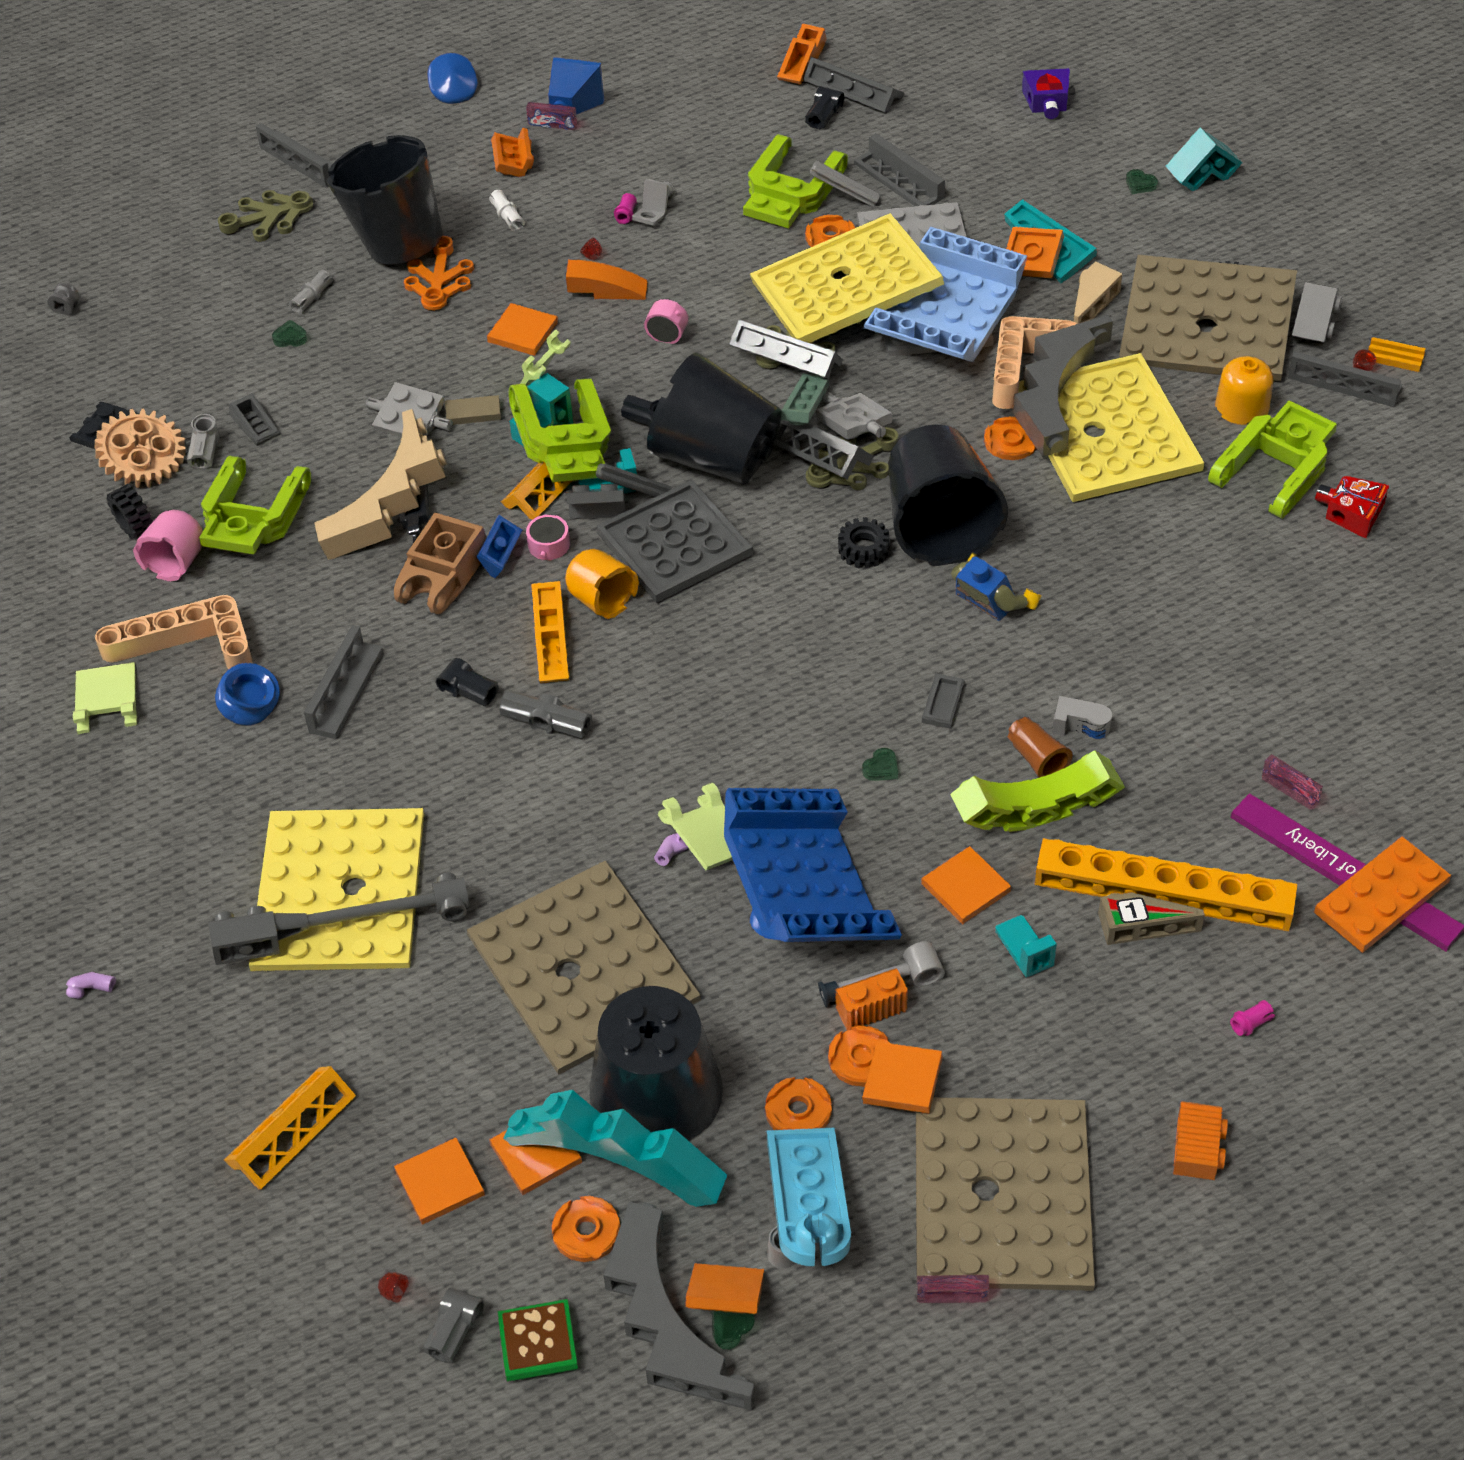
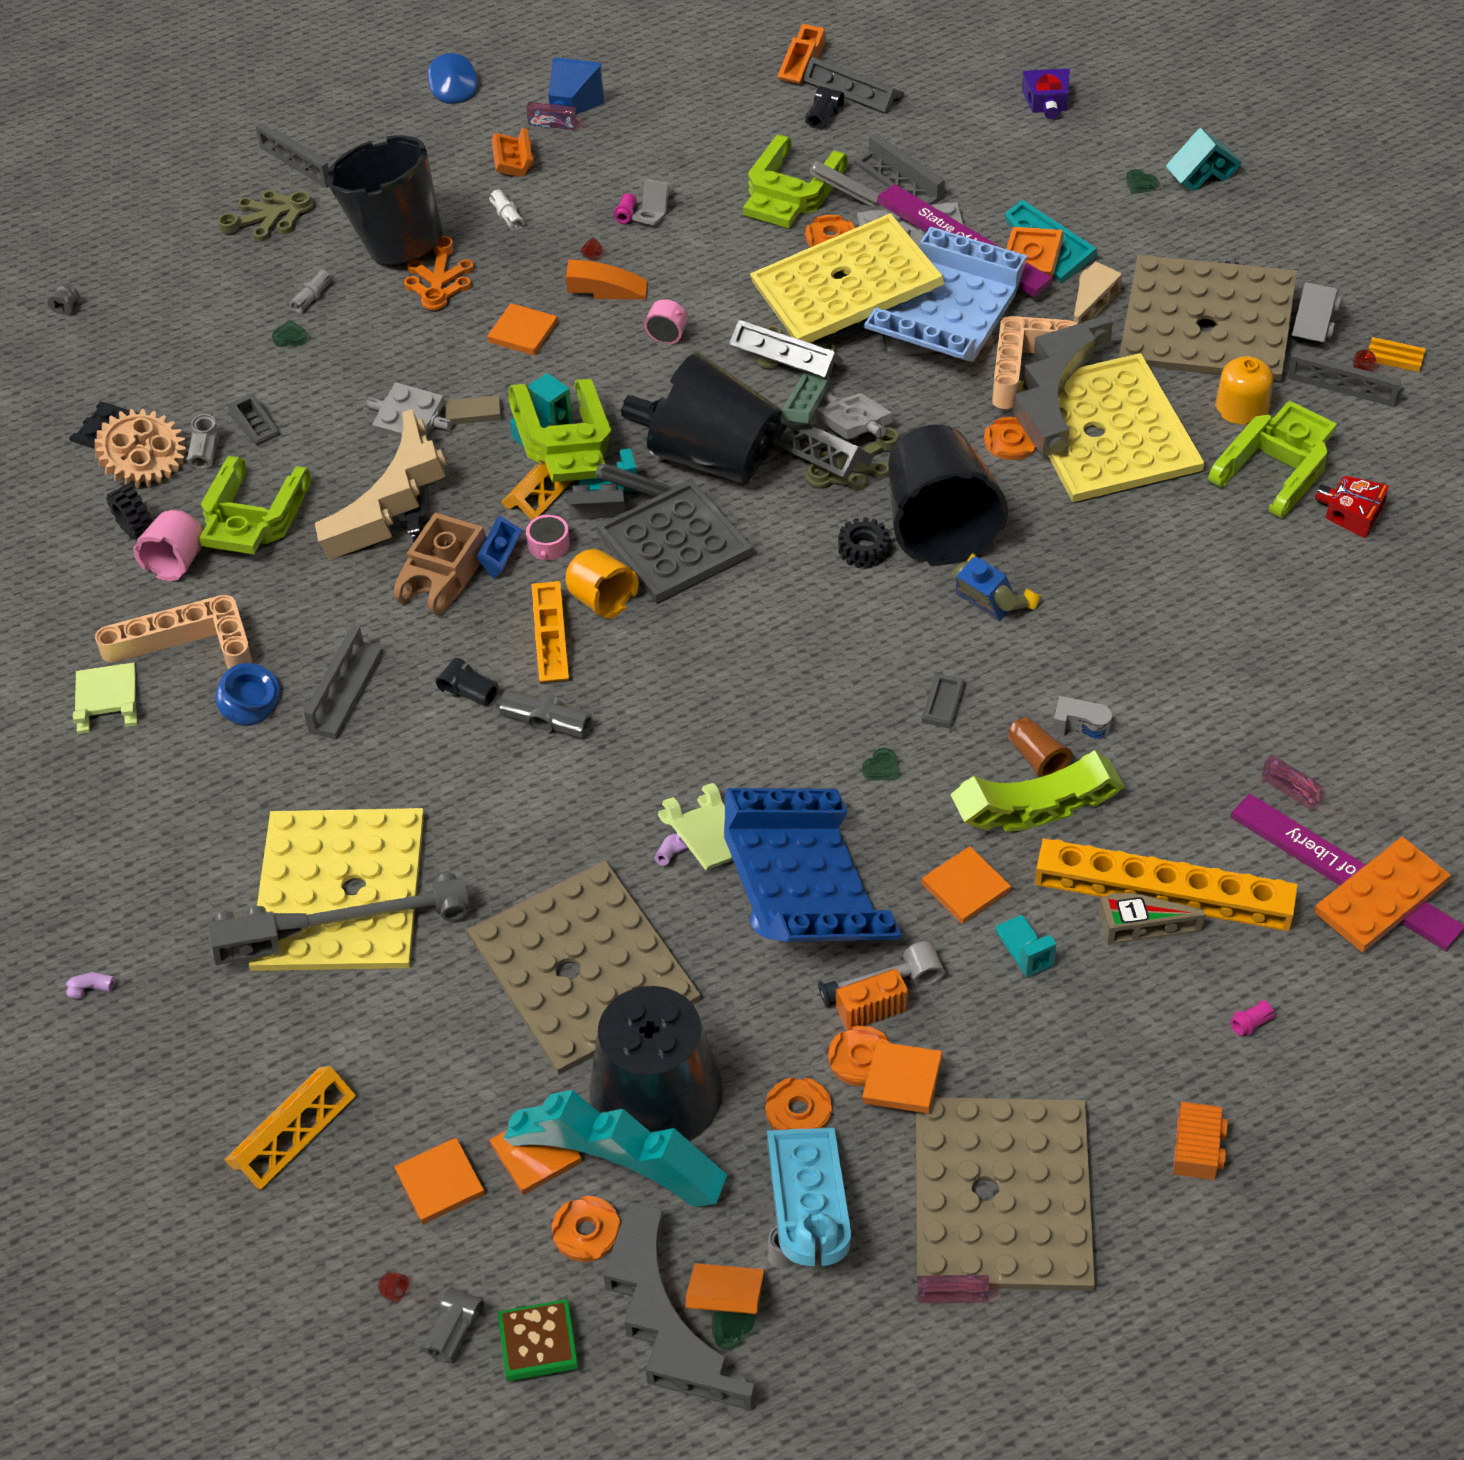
yellowish green flag [520,330,571,386] -> none
none -> magenta tile [877,184,1052,297]

